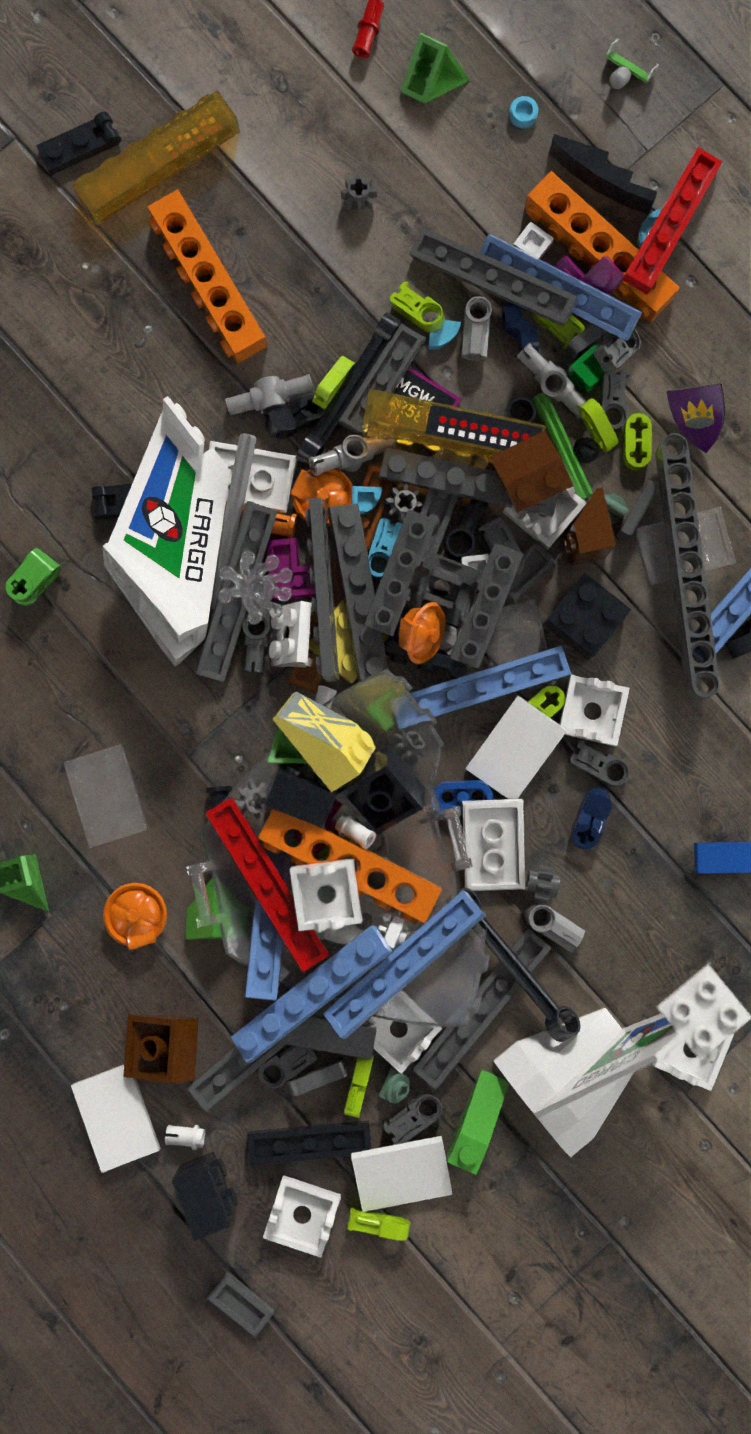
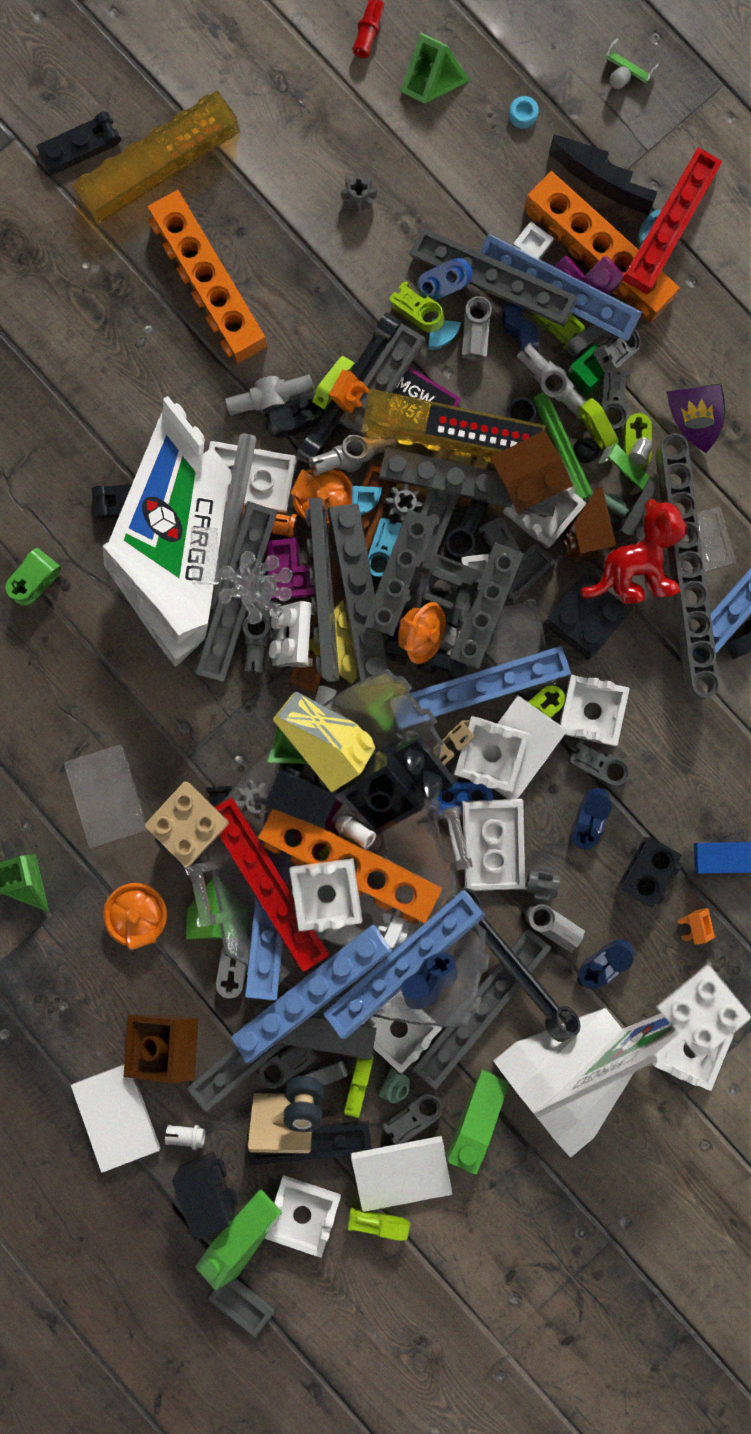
none -> tan plate [145,781,229,869]
none -> clear piece [191,528,219,584]
none -> bright green slope [195,1190,283,1291]
none -> light grey beam [216,940,249,999]
none -> tan plate [248,1076,324,1153]
none -> orange tile [328,369,370,413]
none -> black tile [393,734,455,800]
none -> dark blue piece [401,953,458,1010]
none -> blue plate [417,258,472,301]
none -> tan piece [432,720,475,765]
none -> white piece [454,716,530,792]
none -> dark blue piece [578,939,635,989]
none -> red animal [580,499,687,604]
none -> piece [598,438,652,495]
none -> black brick [616,837,682,908]
none -> orange tile [678,908,715,944]

